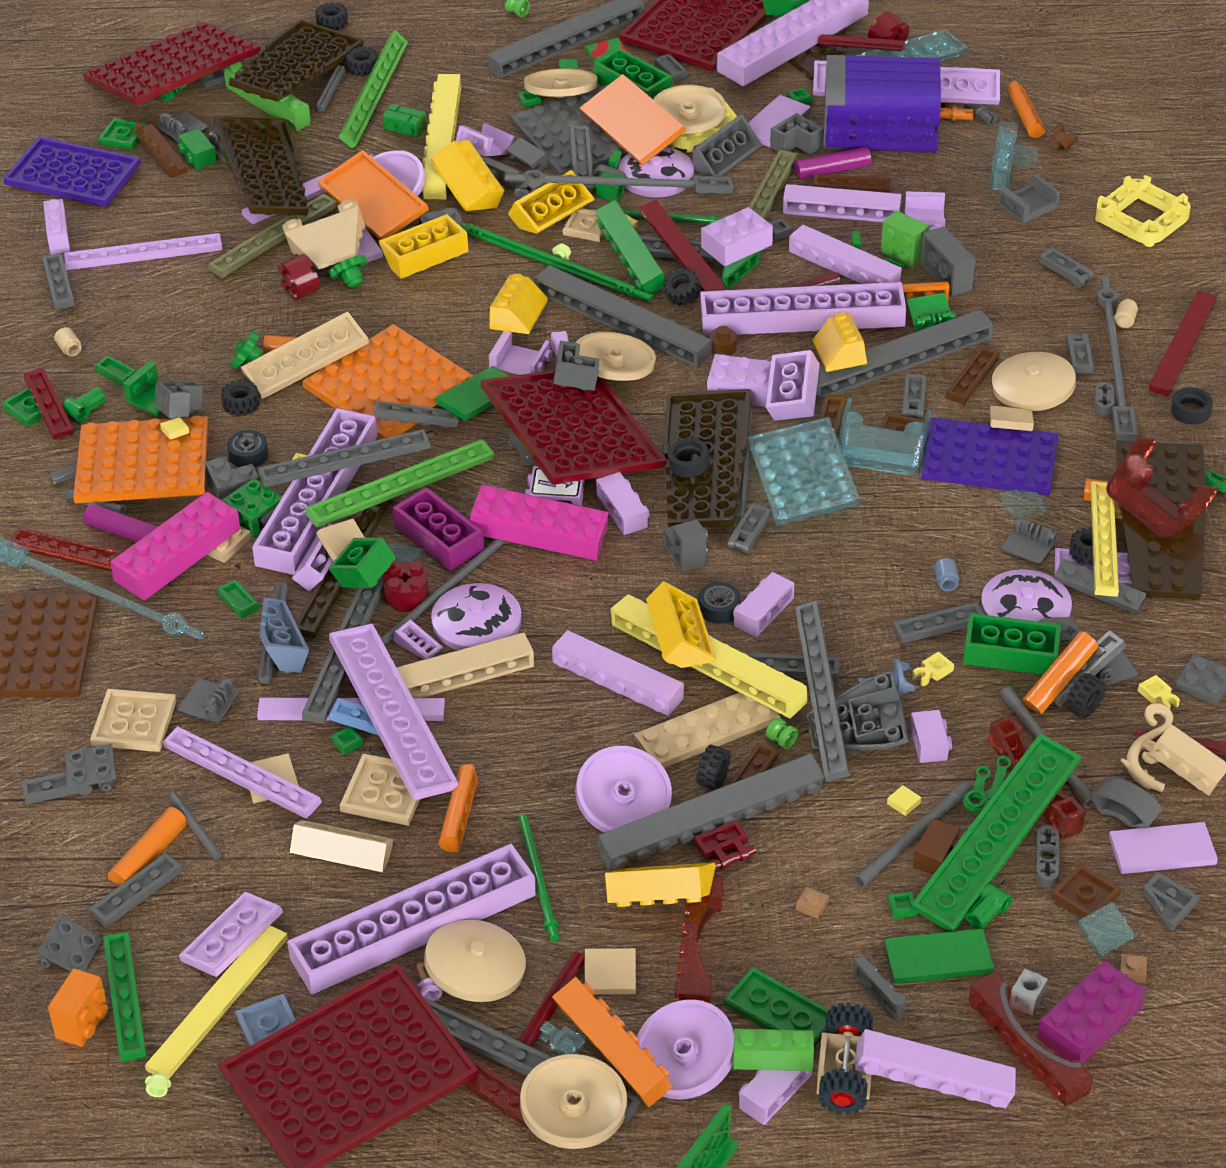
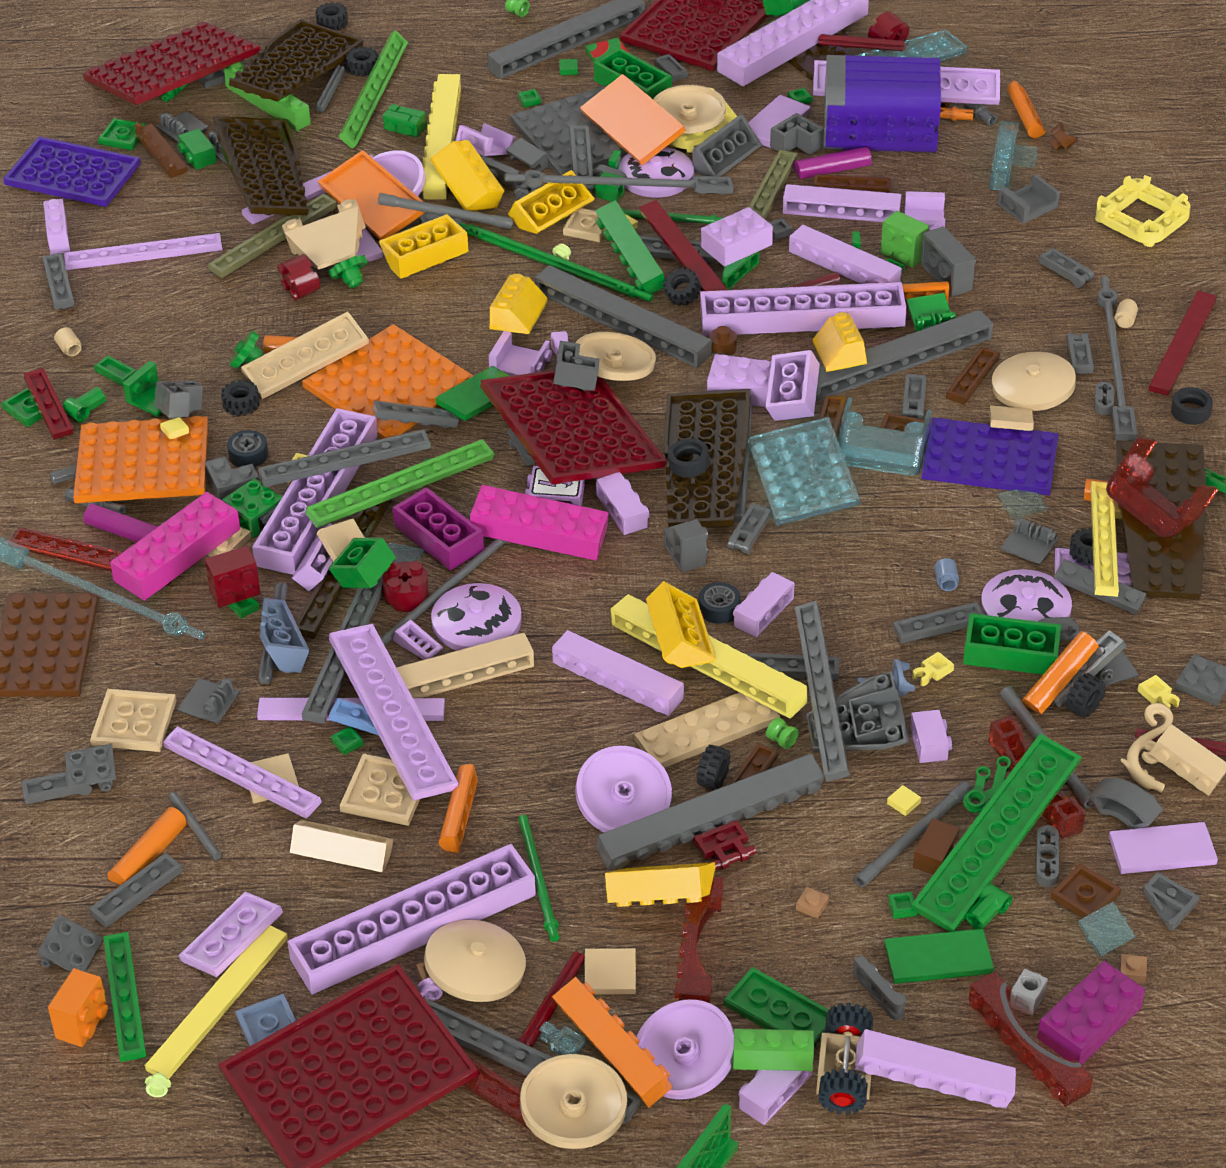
tan dish [524,68,598,98] -> none
none -> dark red brick [205,546,261,608]
none -> dark grey piece [378,193,513,229]

